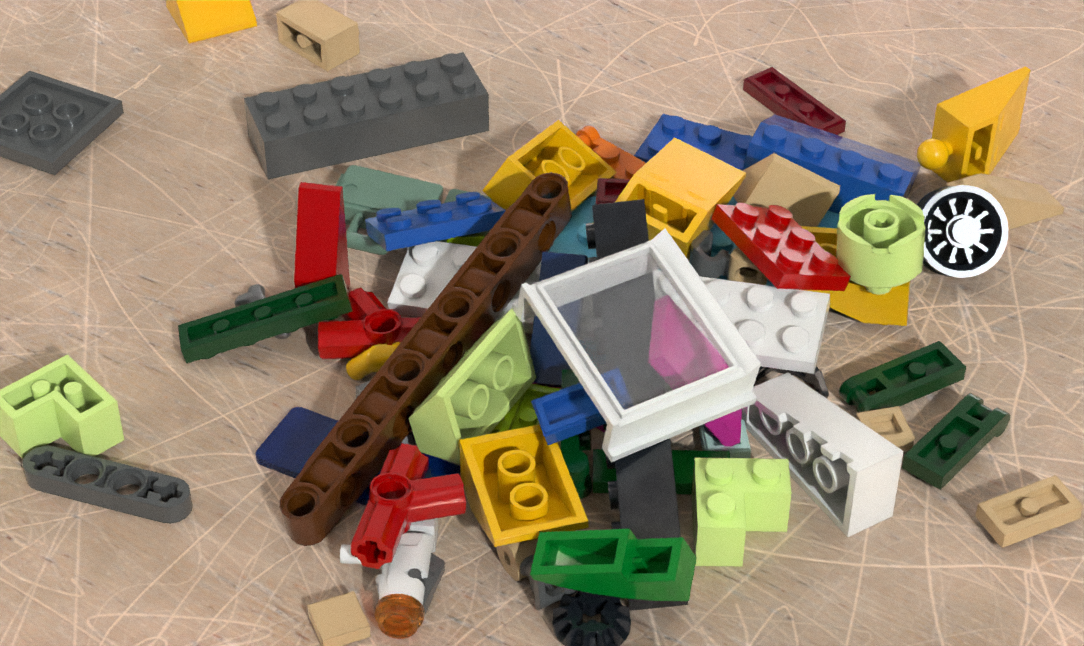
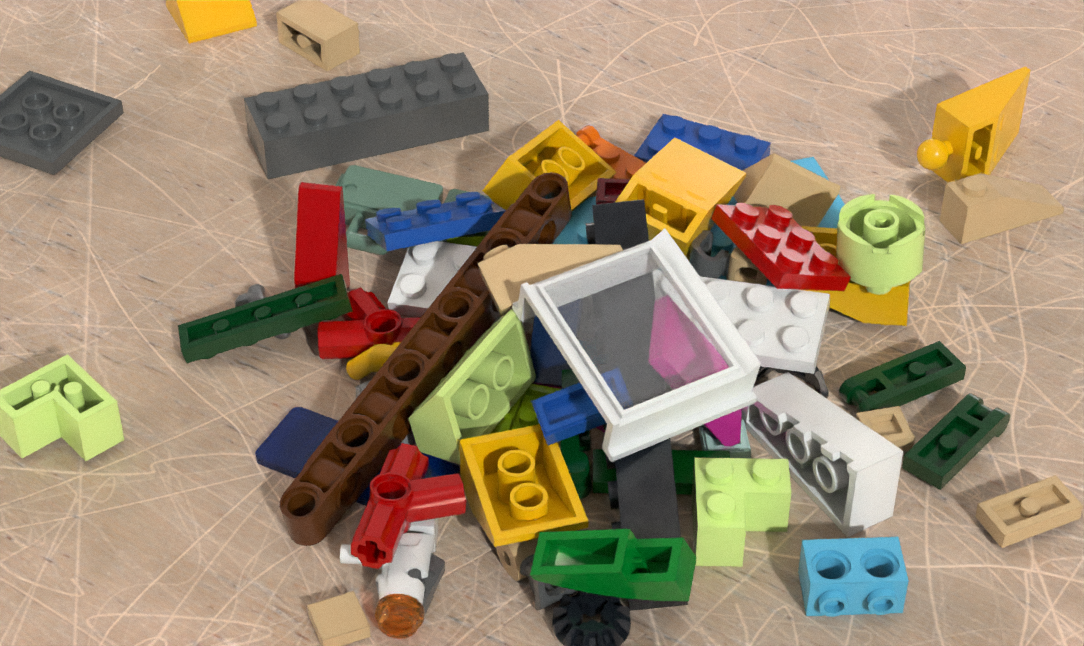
dark grey beam [23,446,193,524] -> none
blue slope [742,114,921,214] -> none
dark red tile [743,67,846,135] -> none
wheel [917,185,1009,278] -> none
none -> tan slope [478,244,623,317]
none -> medium azure brick [798,537,909,617]

